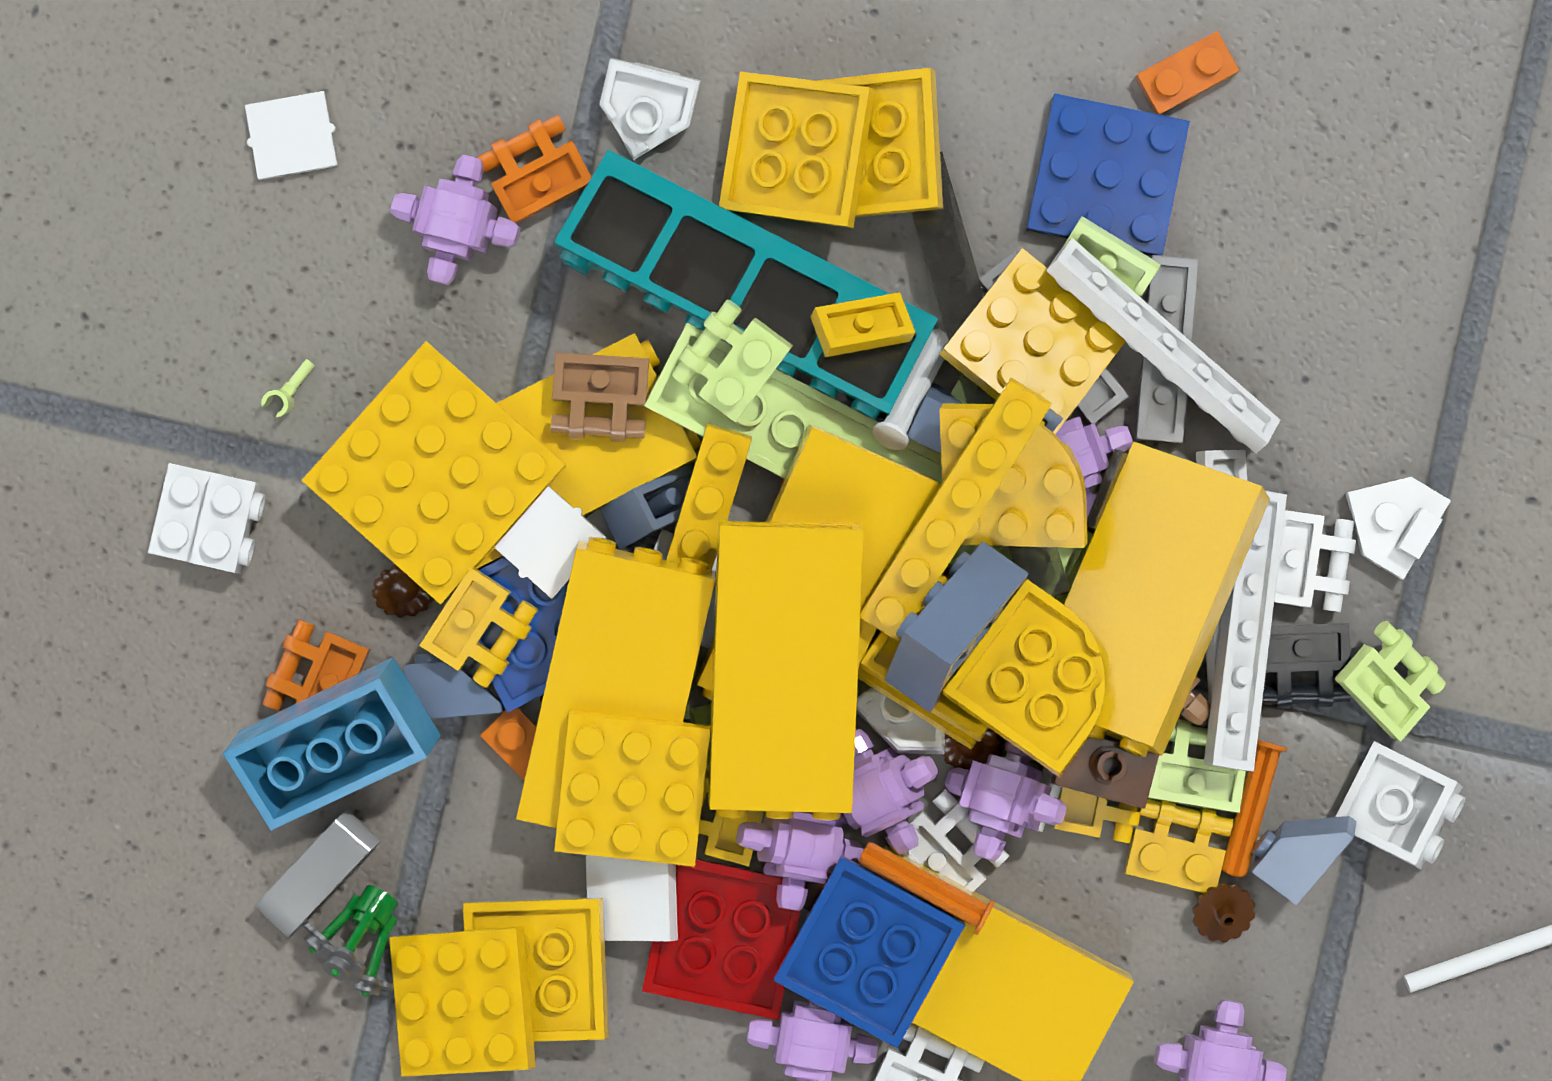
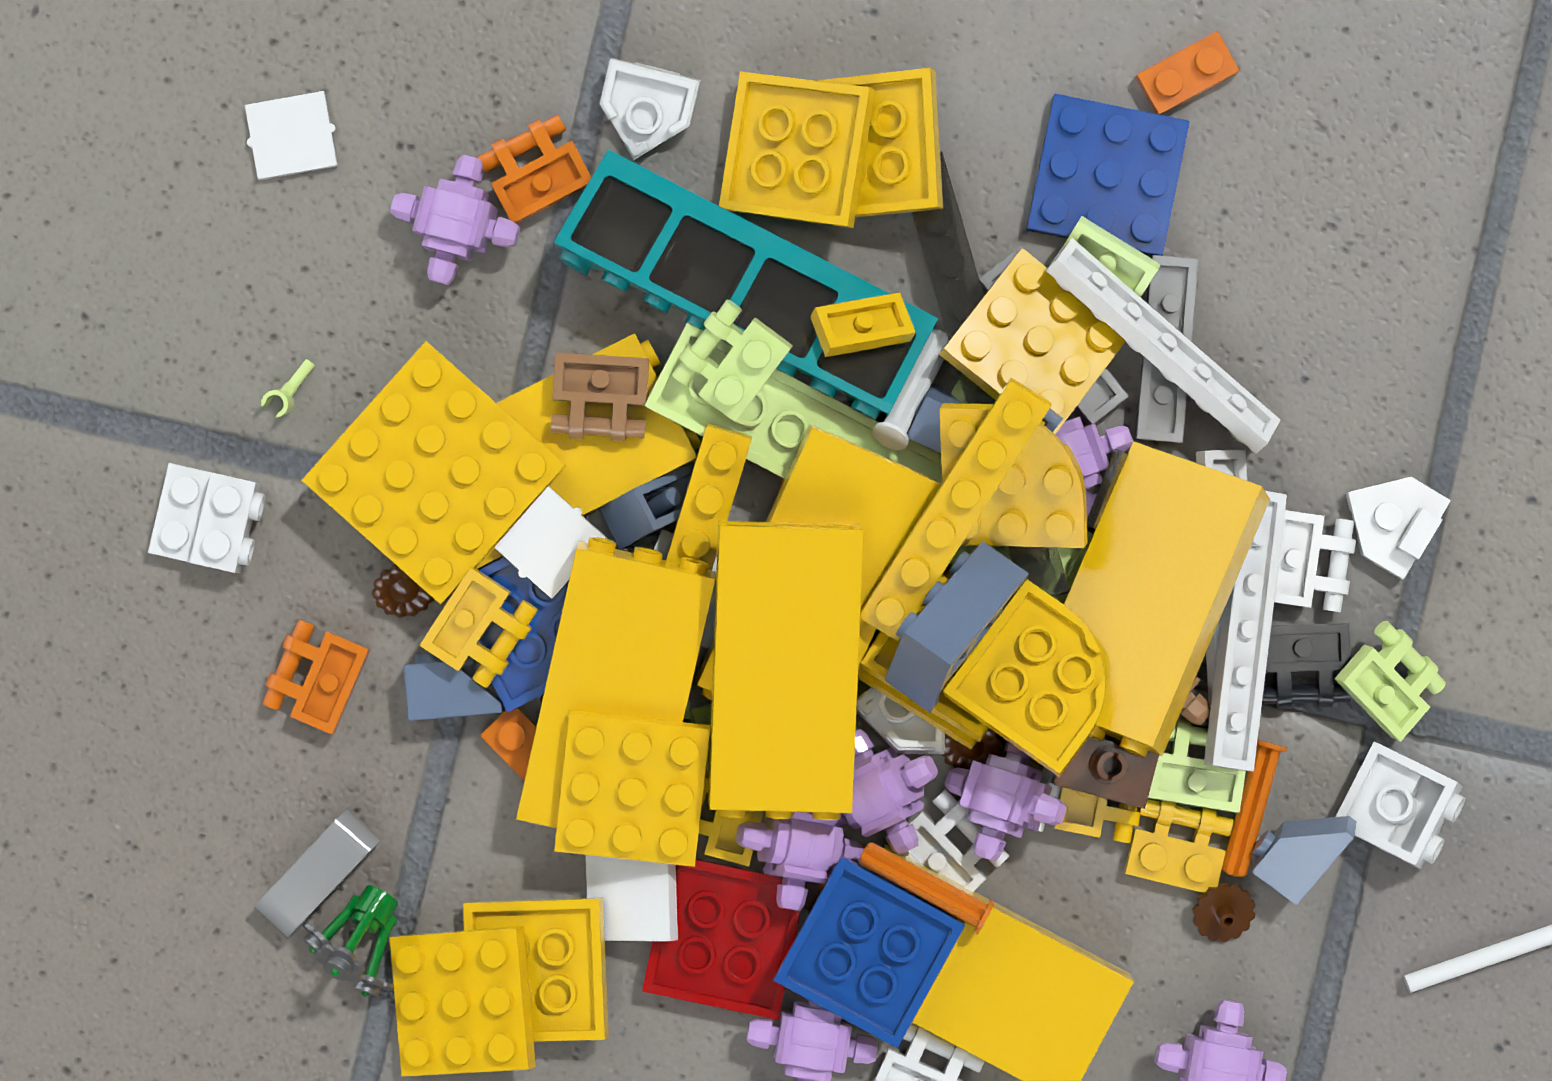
dark azure brick [223,657,441,831] -> none

